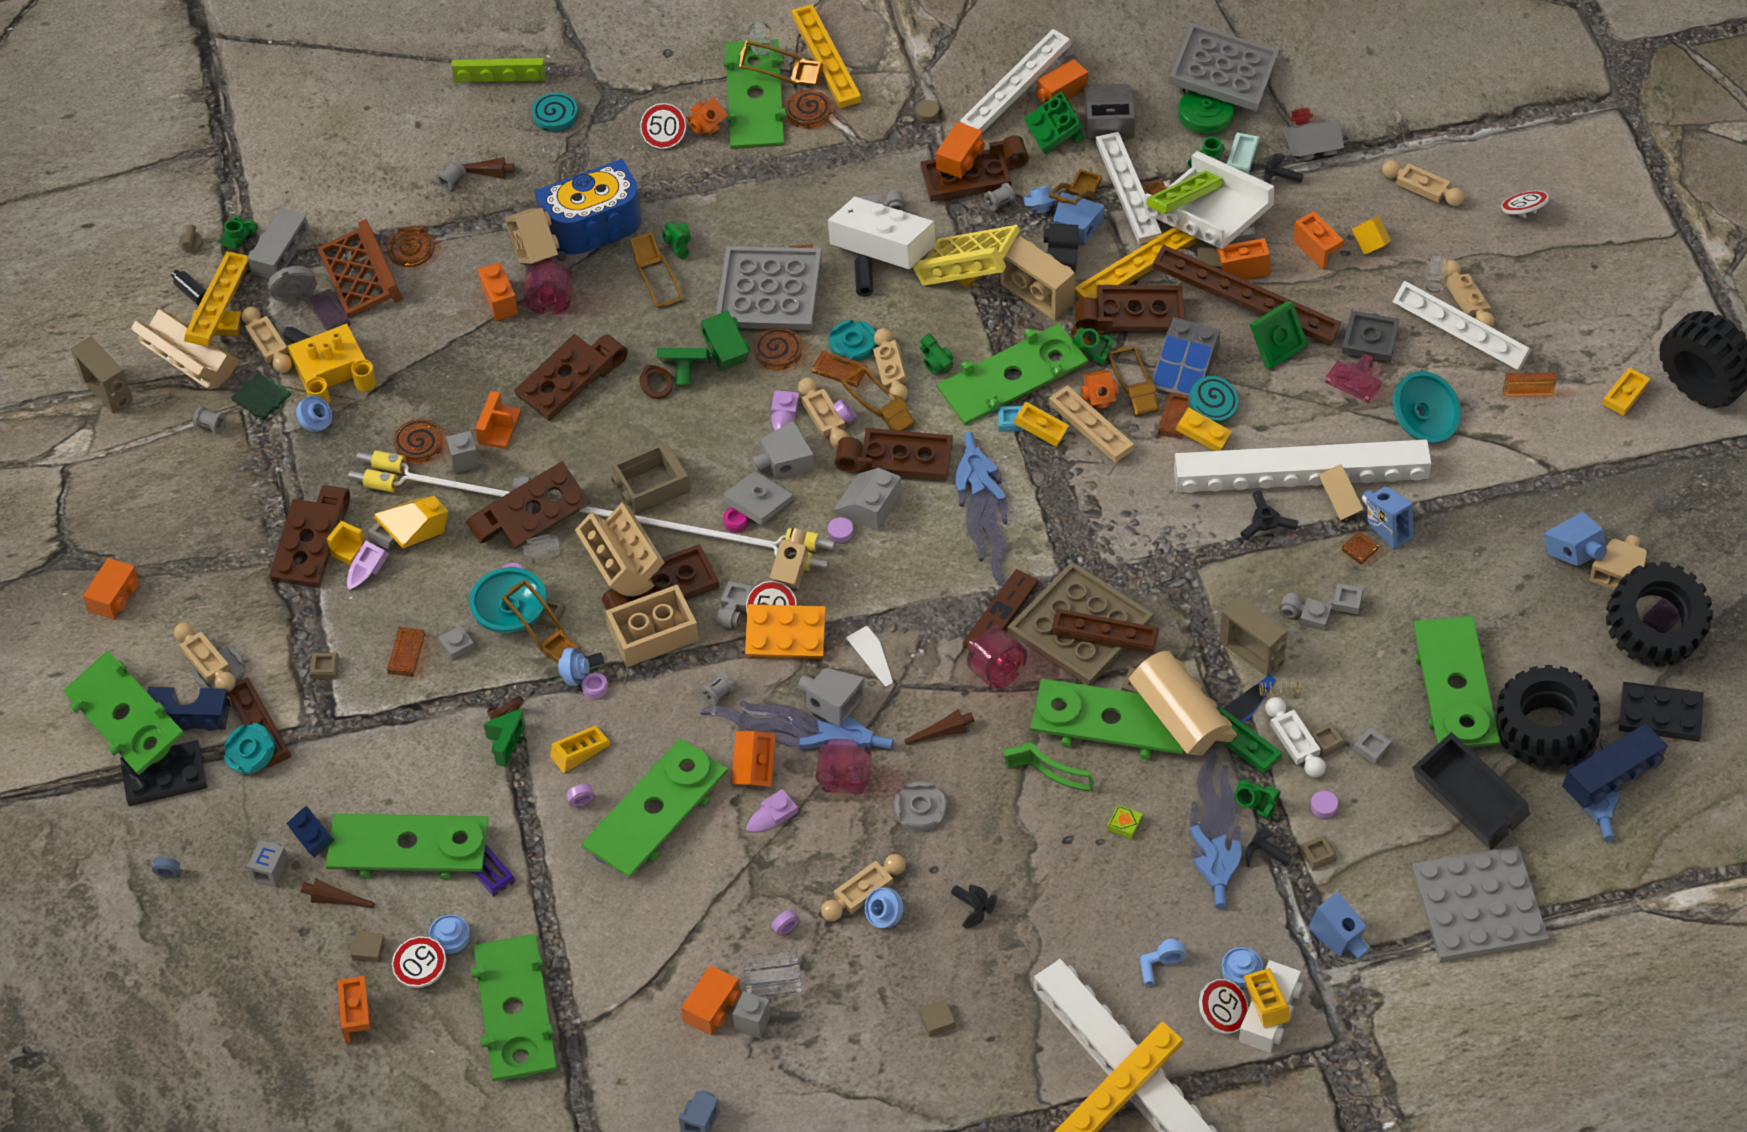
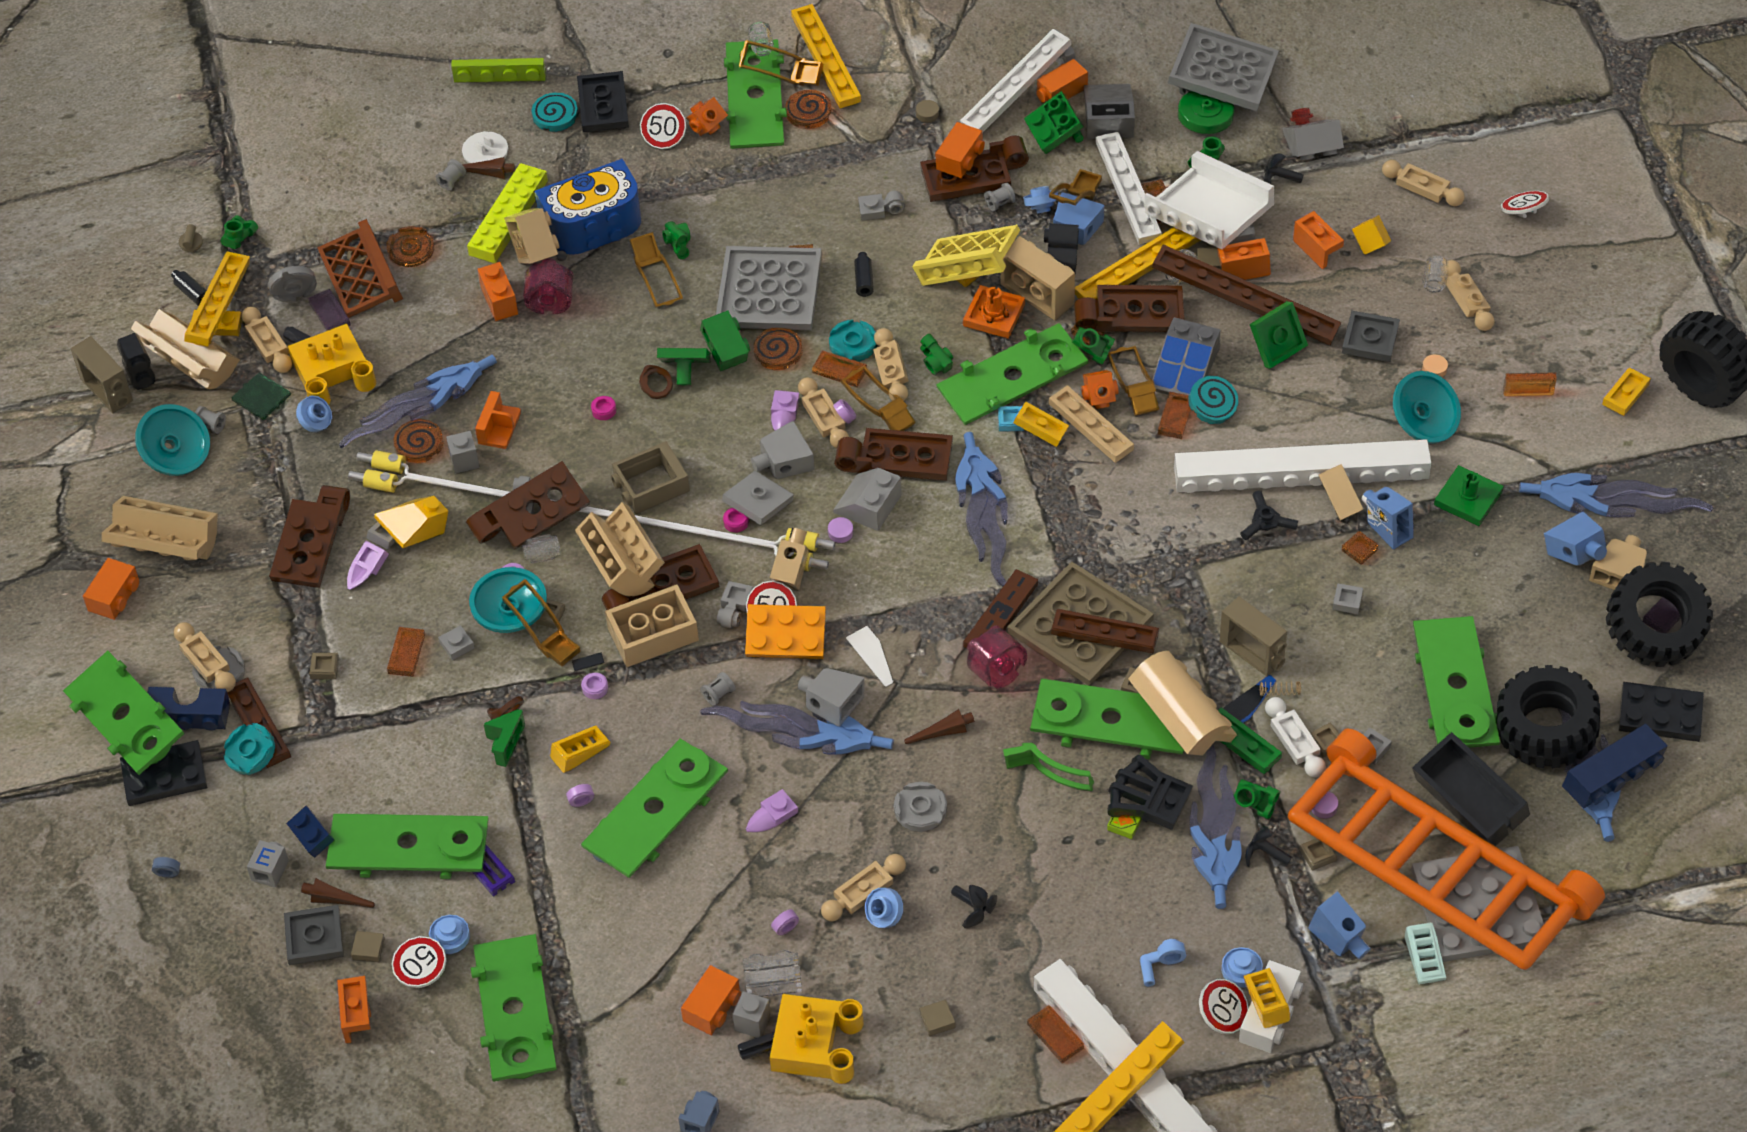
light grey brick [248,208,310,279] -> none
yellow panel [327,521,365,565] -> none
reddish brown hinge [514,334,628,421] -> none
light blue plate [558,647,589,686] -> none
orange panel [731,731,776,787] -> none
clear pink brick [815,739,872,794] -> none
white brick [828,197,936,269] -> none
lime tile [1146,170,1223,214] -> none
yellow plate [1175,407,1232,451] -> none
light aqua tile [1227,132,1260,174] -> none
light grey plate [1279,593,1332,631] -> none
clear pink hinge [1325,354,1381,403] -> none
white plate [1392,281,1532,371] -> none
none -> tan brick [102,496,218,561]
none -> black brick [117,333,155,390]
none -> teal dish [135,404,210,476]
none -> dark grey plate [284,905,344,965]
none -> clear purple piece [339,355,497,448]
none -> white piece [462,131,509,163]
none -> neon yellow piece [467,163,548,263]
none -> black plate [577,71,629,132]
none -> dark pink tile [591,396,616,420]
none -> yellow piece [738,994,863,1084]
none -> orange plate [963,285,1025,339]
none -> clear orange tile [1027,1005,1084,1064]
none -> black plate [1107,755,1193,830]
none -> orange fence [1288,729,1605,970]
none -> light aqua slope [1404,922,1446,985]
none -> light nougat tile [1422,354,1448,377]
none -> green tile [1434,465,1504,526]
none -> piece [1519,473,1713,517]

